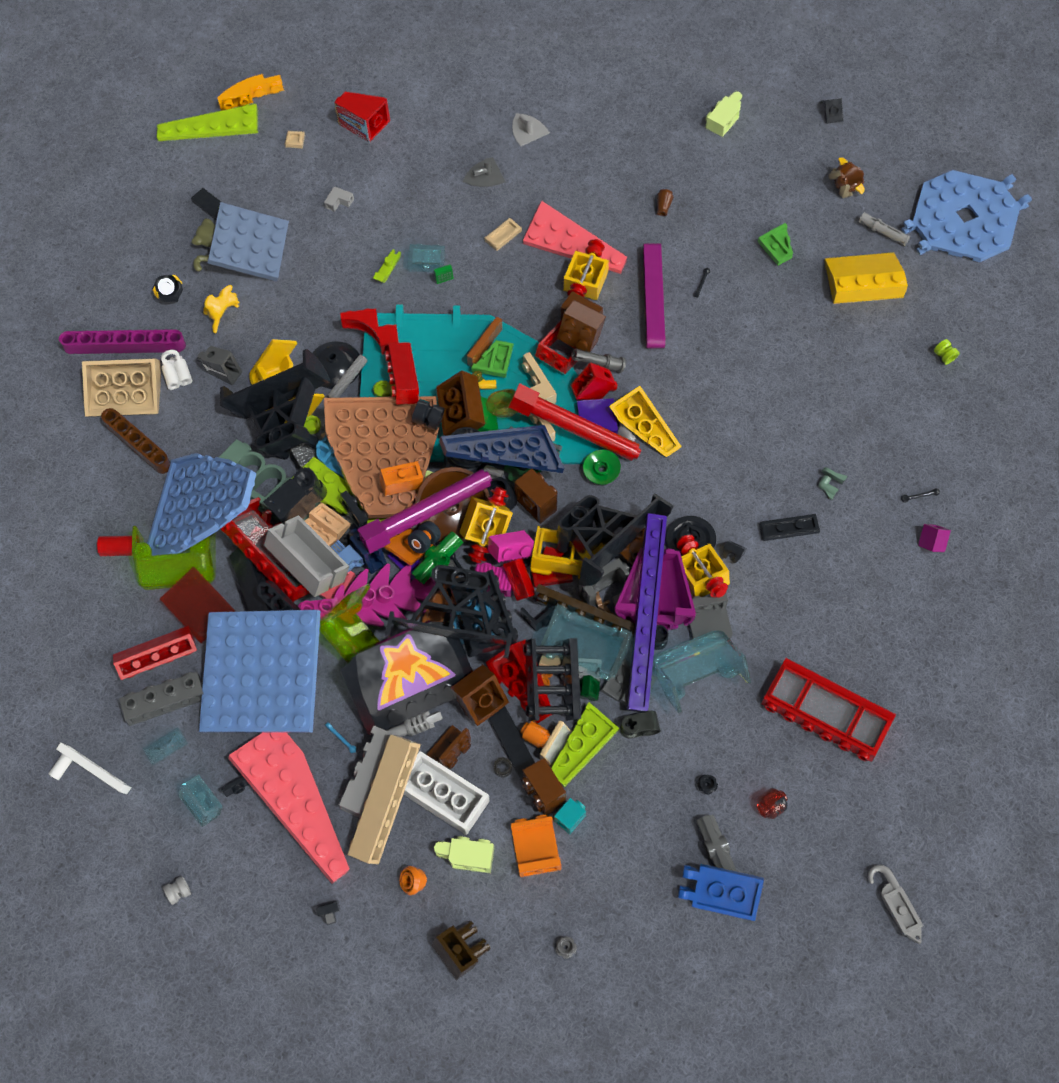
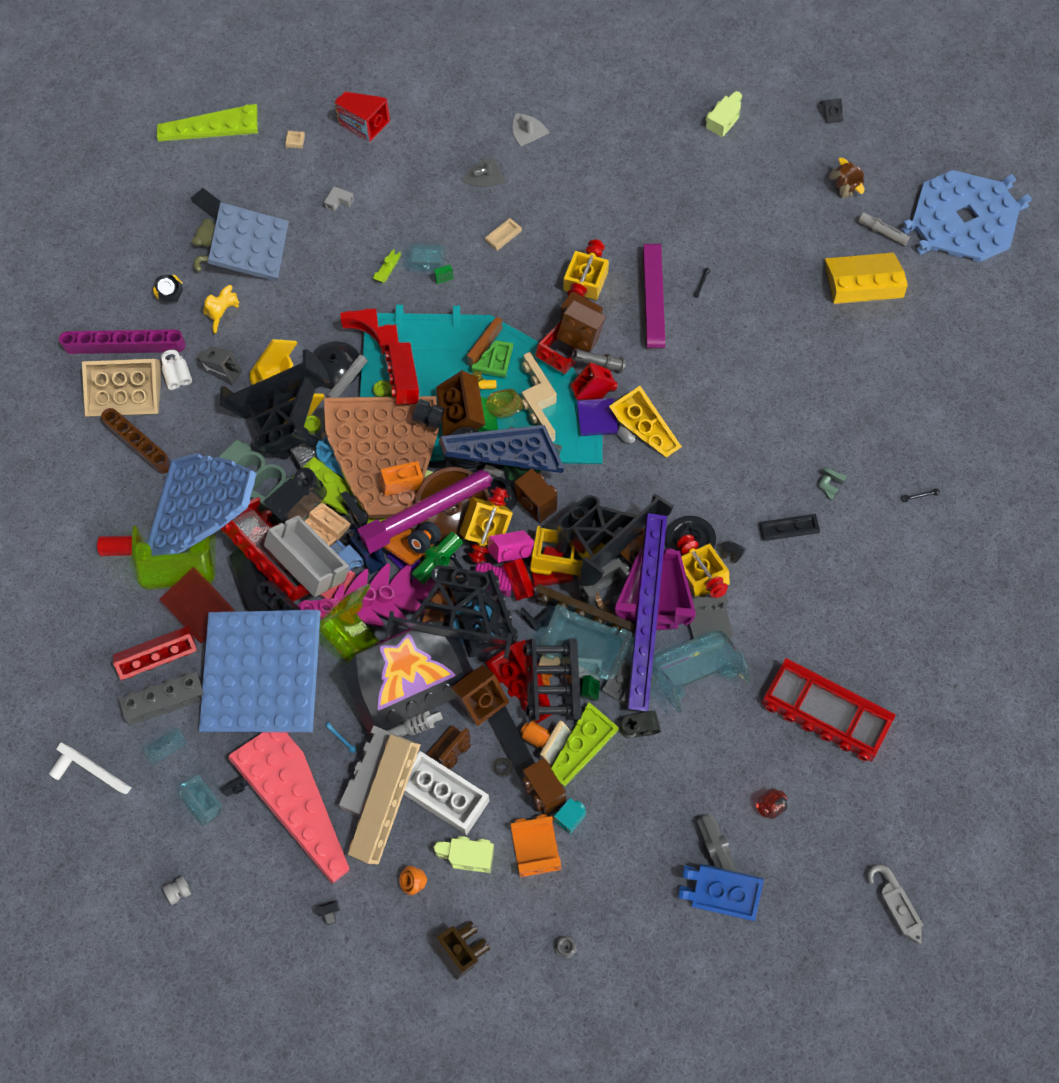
light orange slope [217,74,284,111] -> none
red brick [509,383,641,461] -> none
coral wing [523,201,627,274] -> none
green dish [583,450,621,485] -> none
black wheel [654,625,669,650] -> none
reddish brown cone [657,189,674,216] -> none
black plate [697,775,718,795] -> none
bright green wing [757,223,793,266] -> none
magenta panel [918,524,951,552] -> none
lime wheel [933,339,960,365] -> none

